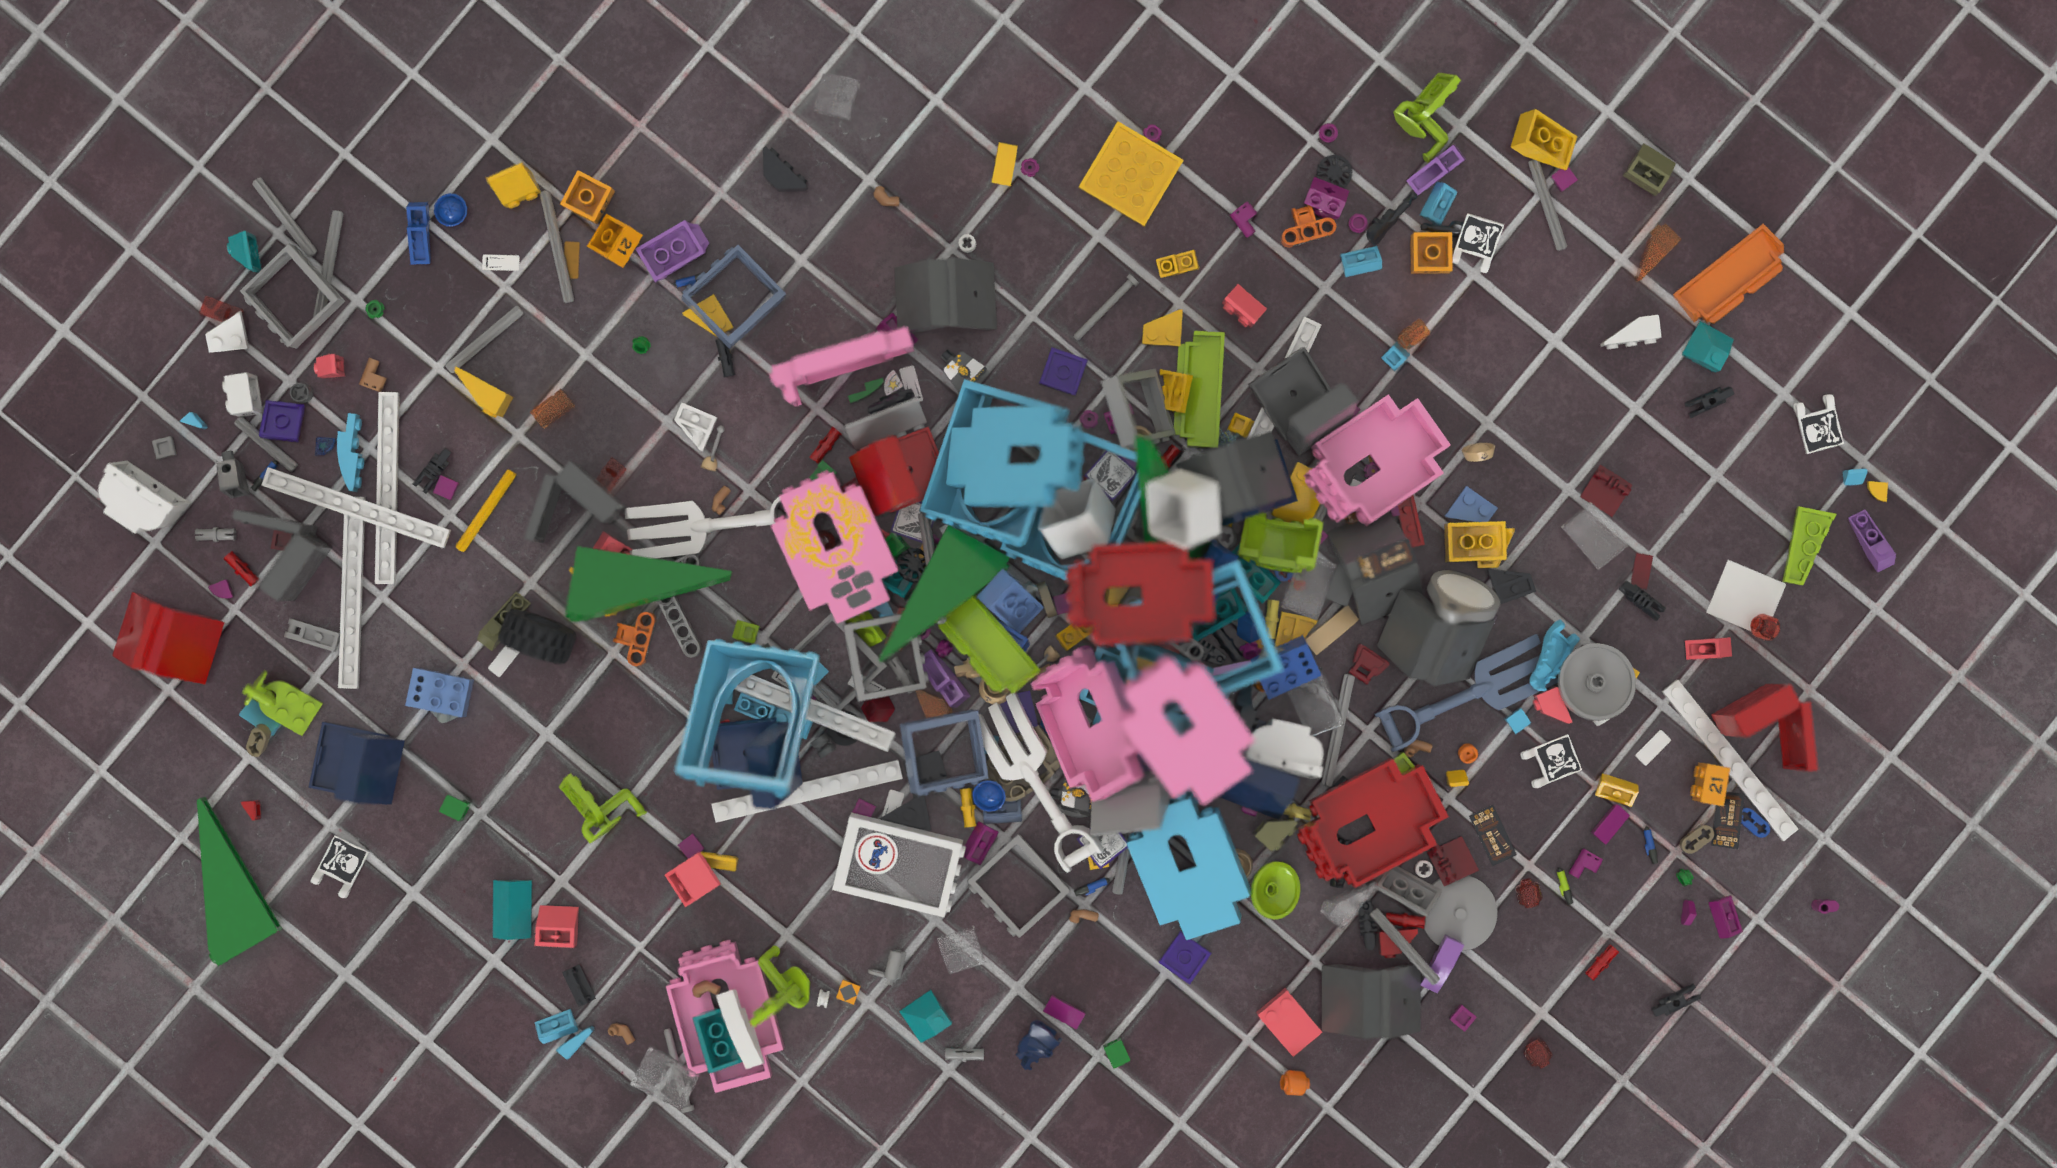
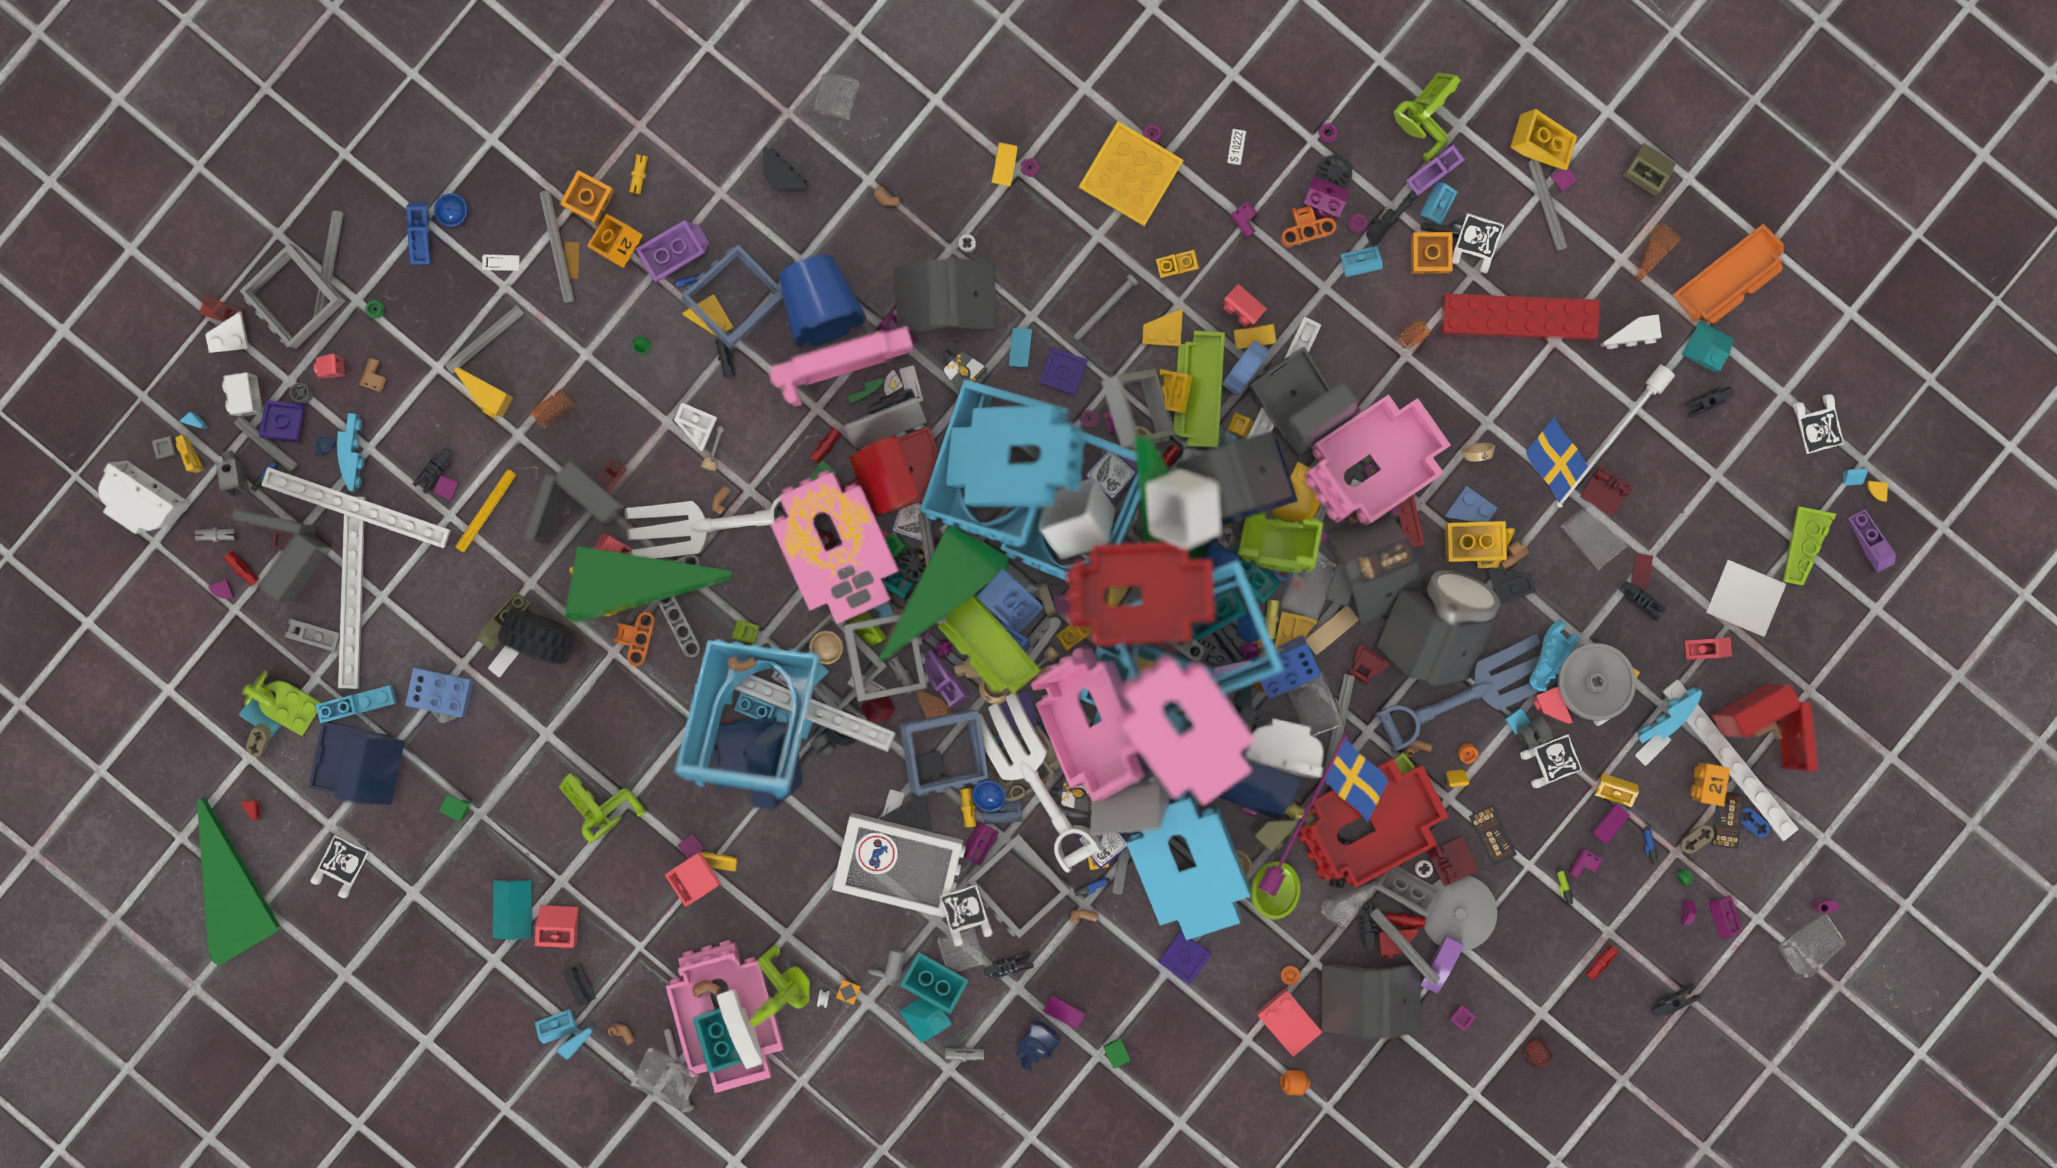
red container [112,592,225,684] -> none
teal slope [227,231,262,274] -> none
light grey axle [252,177,317,258] -> none
white plate [375,392,399,584] -> none
yellow slope [486,163,541,209] -> none
white plate [711,760,903,822] -> none
magenta tile [852,798,876,817] -> none
medium azure slope [1381,342,1410,371] -> none
clear red head [1515,878,1543,908] -> none
clear red head [1750,614,1780,641] -> none
none -> yellow wing [175,434,204,473]
none -> medium azure slope [316,685,397,723]
none -> yellow pin [629,154,648,195]
none -> medium nougat arm [727,657,757,672]
none -> blue cone [779,254,866,347]
none -> tan hat [809,631,843,664]
none -> teal slope [900,952,969,1014]
none -> flag [940,885,992,946]
none -> black hinge [983,951,1034,979]
none -> medium azure slope [1009,328,1032,368]
none -> light grey plate [1026,617,1061,662]
none -> medium blue connector [1222,340,1270,396]
none -> white sticker [1226,128,1247,166]
none -> yellow slope [1233,323,1277,349]
none -> flag [1258,734,1388,896]
none -> orange tile [1280,965,1300,985]
none -> red brick [1441,294,1599,340]
none -> medium nougat piece [1500,539,1529,570]
none -> dark grey wheel [1517,716,1553,751]
none -> flag [1526,364,1675,507]
none -> medium azure slope [1638,687,1702,743]
none -> medium nougat bracket [1752,722,1783,739]
none -> clear slope [1776,914,1847,979]

